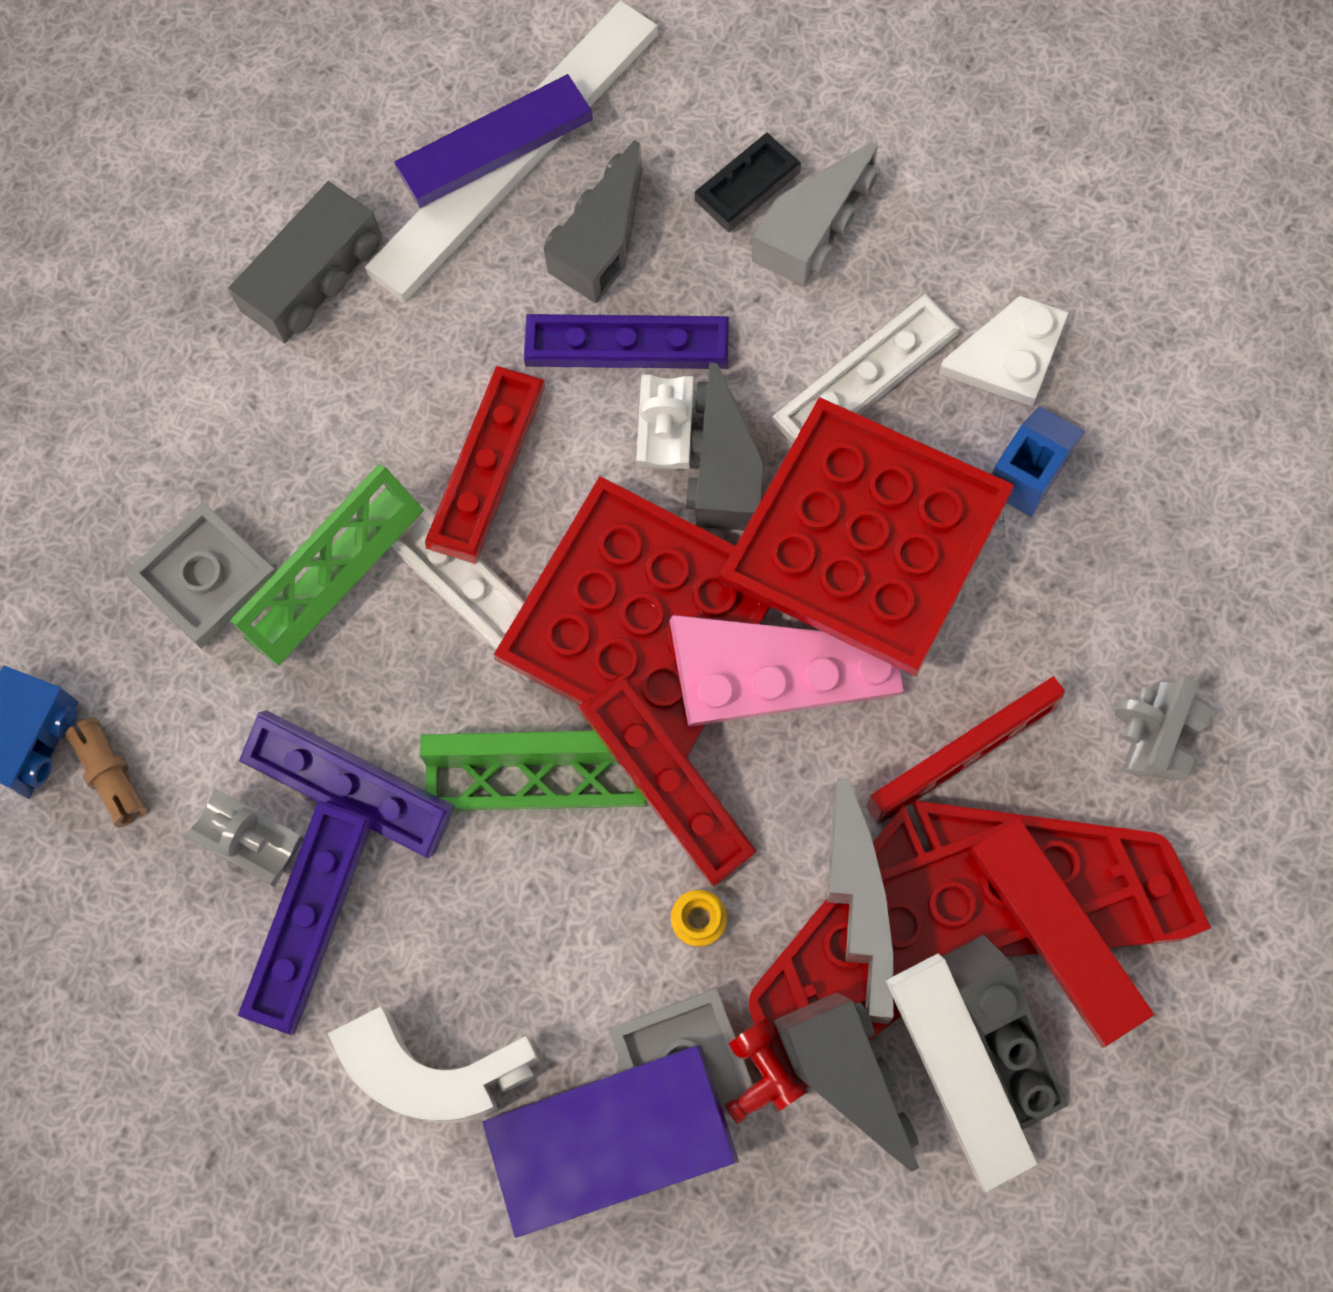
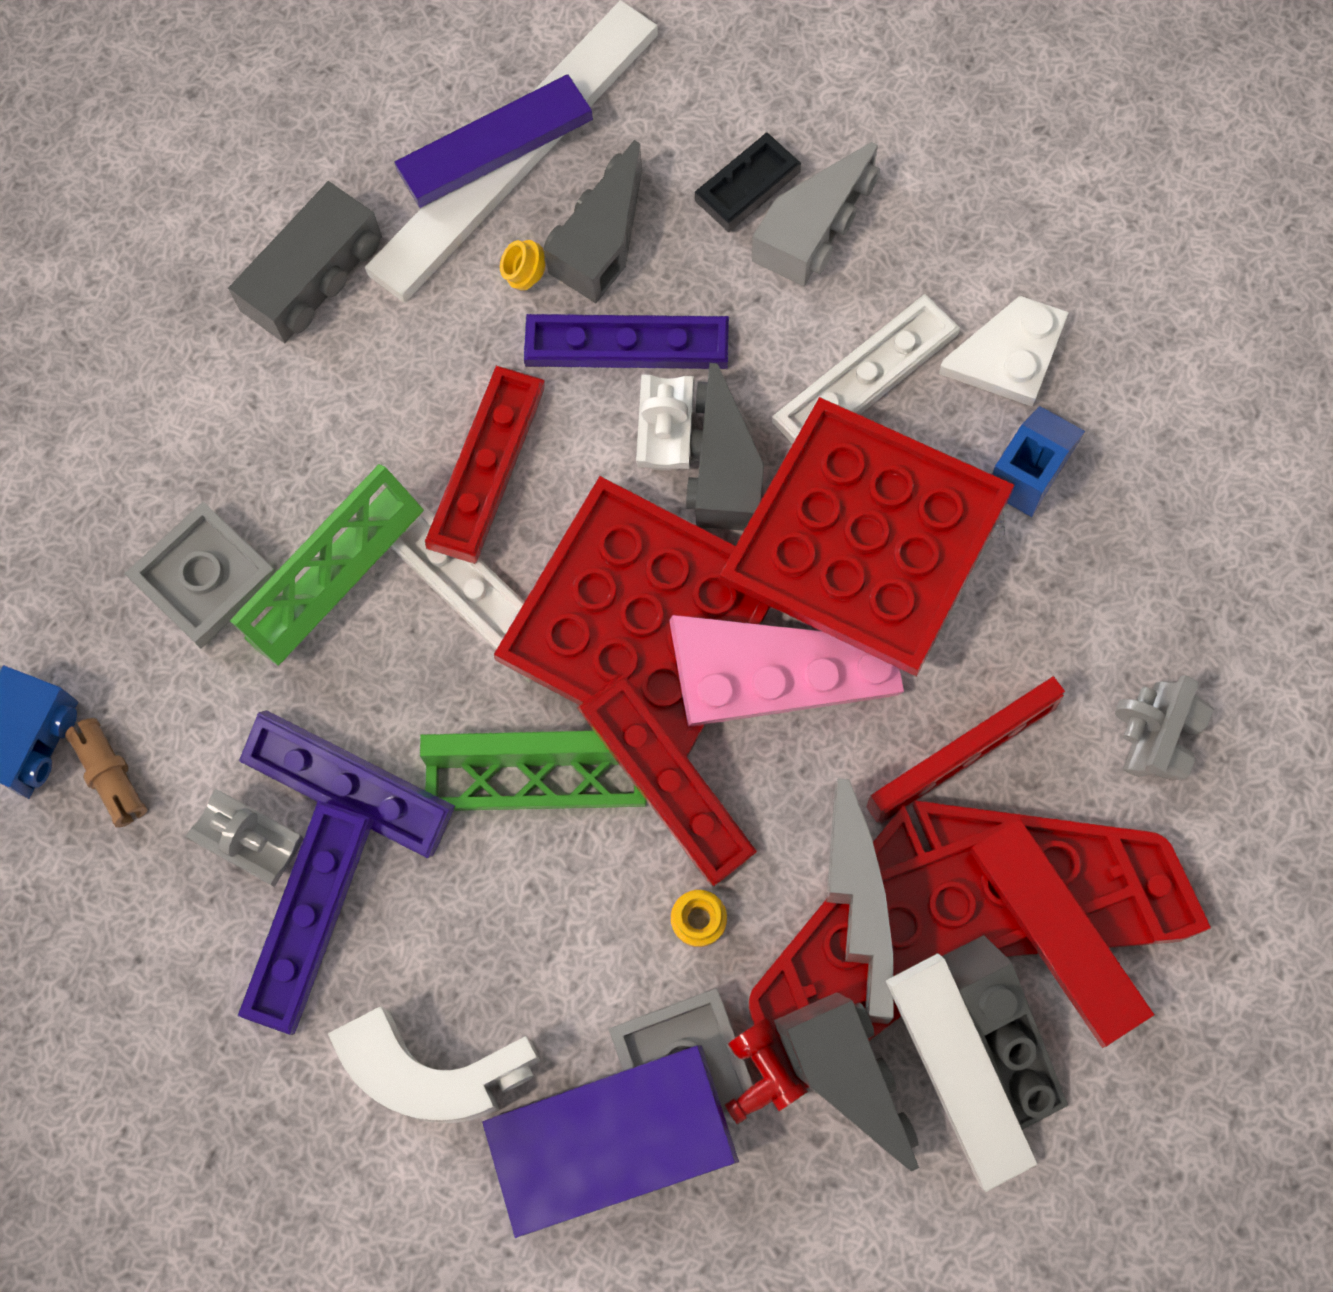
none -> yellow plate [500,240,546,291]

